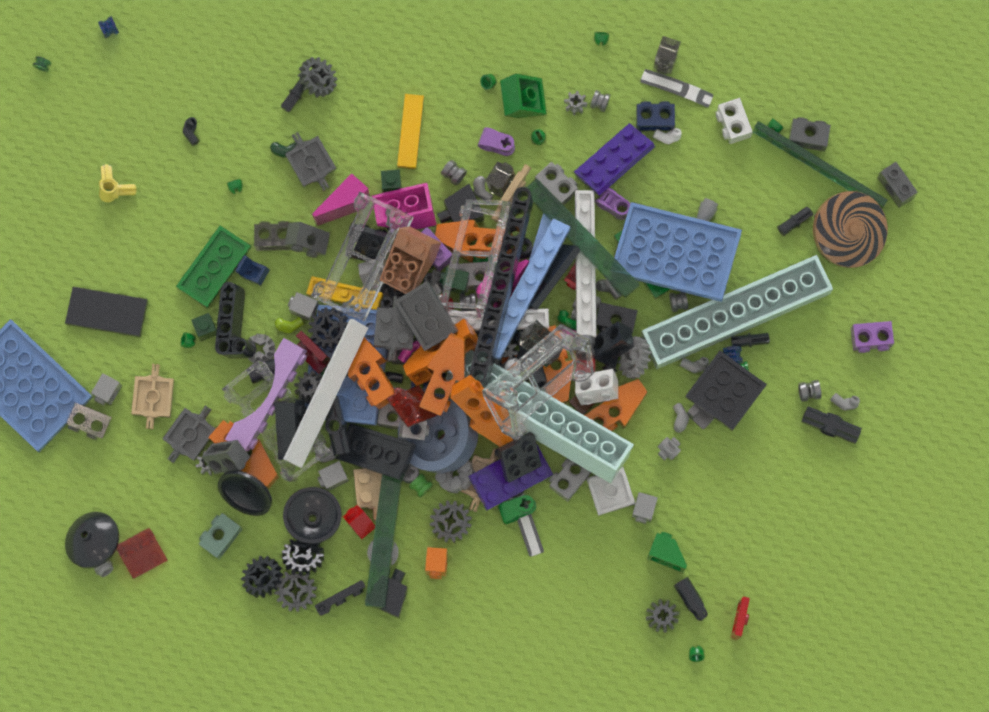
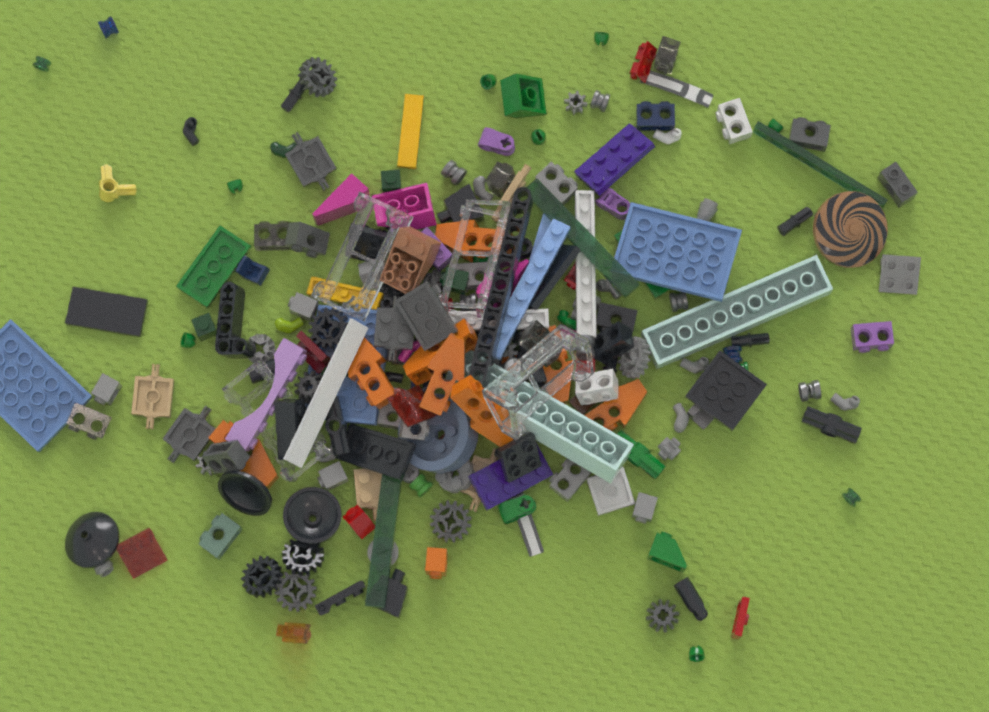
none -> clear orange hips [276,622,311,644]
none -> green piece [617,430,666,479]
none -> red hinge [629,41,657,83]
none -> clear green bush [842,488,861,507]
none -> light grey hinge [879,254,921,295]

